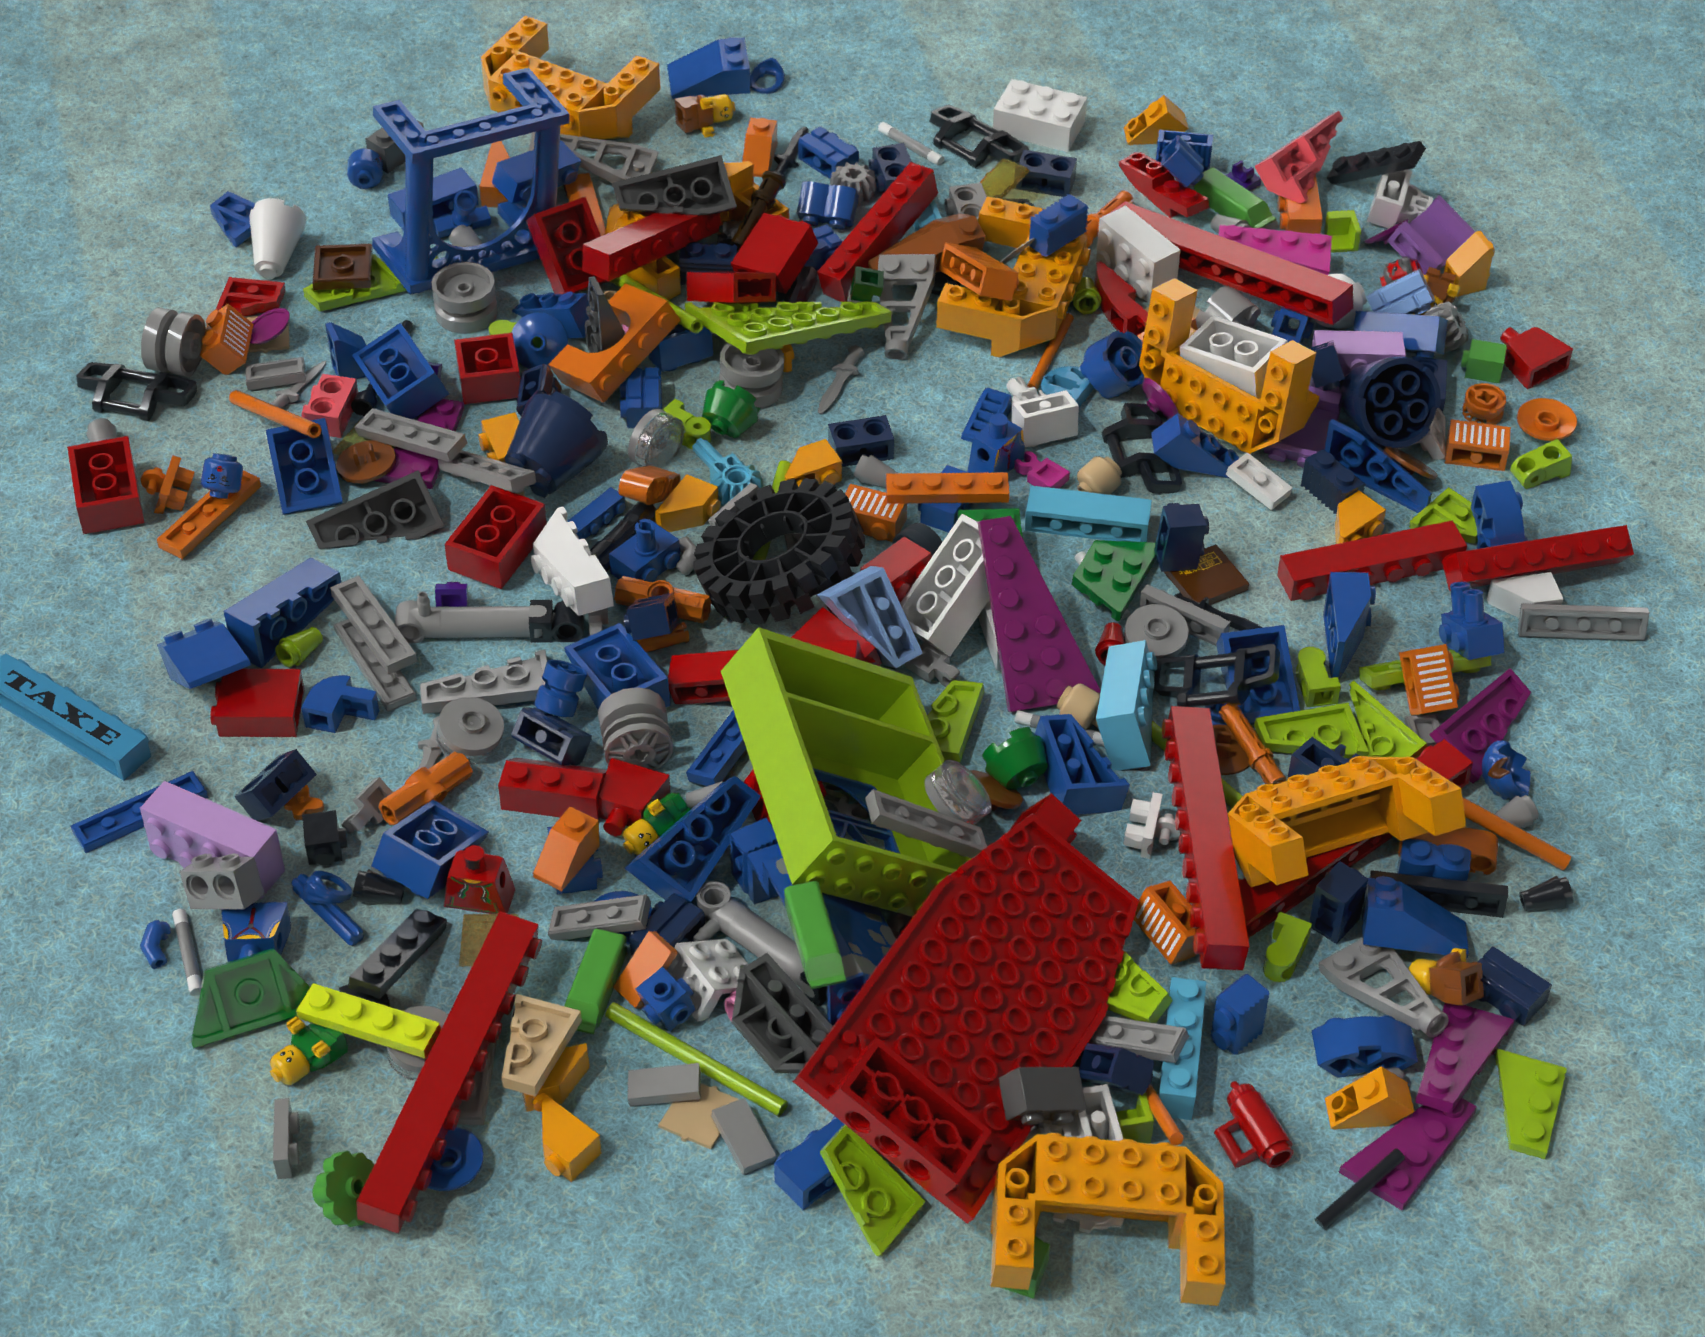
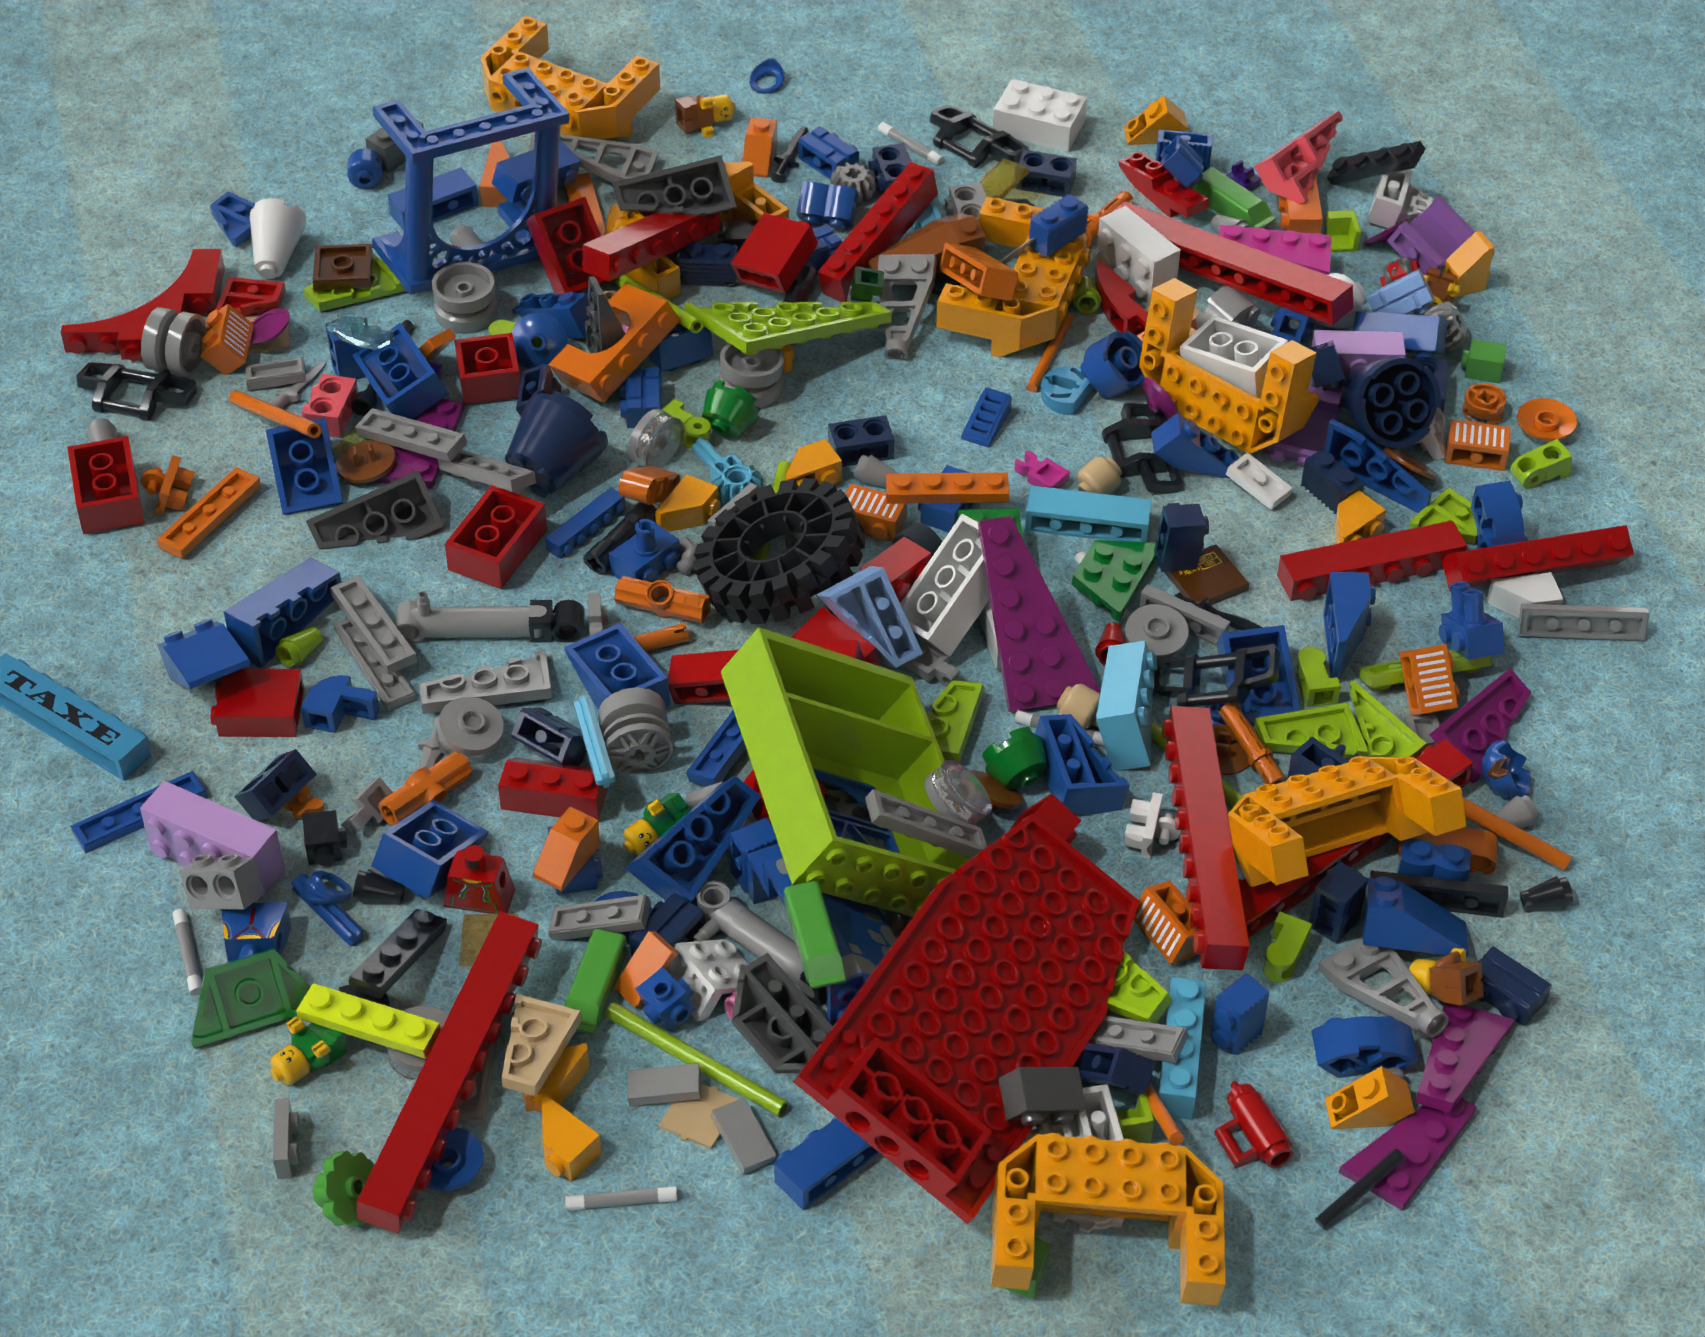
blue arm [140,920,171,969] -> none
blue head [201,453,243,499] -> none
blue bar [433,190,491,238] -> none
dark purple tile [435,582,469,607] -> none
light orange slope [478,412,519,463] -> none
white wedge [531,507,614,616] -> none
blue wheel [534,659,587,718] -> none
red torso [598,758,671,837] -> none
dark blue brick [624,593,680,641] -> none
blue slope [667,37,750,99] -> none
red brick [687,271,776,303] -> none
dark brown pin [730,171,786,251] -> none
light grey sword [818,345,865,414] -> none
lime wing [820,1125,926,1256] -> none
blue torso [967,413,1025,473] -> none
white brick [1007,377,1079,448] -> none
lime wing [1495,1048,1567,1159] -> none
red torso [1500,327,1573,389] -> none
none -> red arch [60,249,225,361]
none -> clear light blue slope [326,313,395,350]
none -> orange tile [419,328,456,362]
none -> light grey bar [565,1186,677,1211]
none -> medium azure axle [574,696,615,788]

